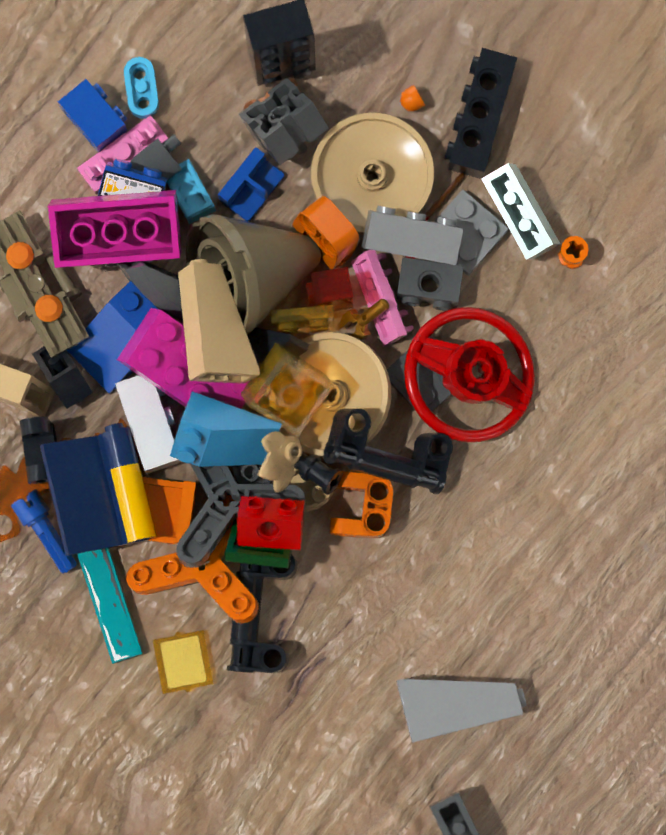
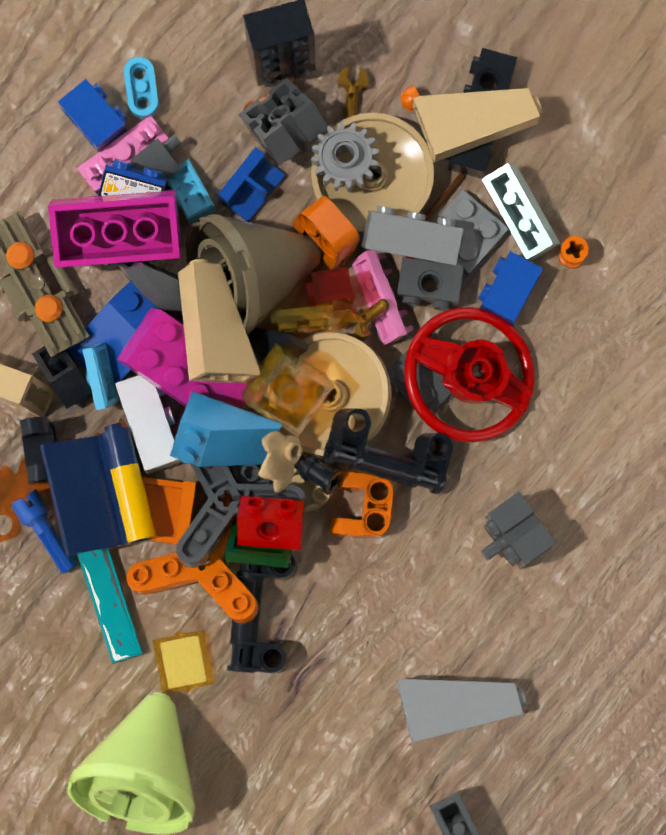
none -> yellowish green cone [67,692,195,834]
none -> medium azure plate [82,342,119,410]
none -> light grey gear [311,122,379,192]
none -> pearl gold bar [338,65,369,119]
none -> tan slope [412,88,542,162]
none -> blue brick [478,251,543,326]
none -> dark grey brick [481,492,556,569]

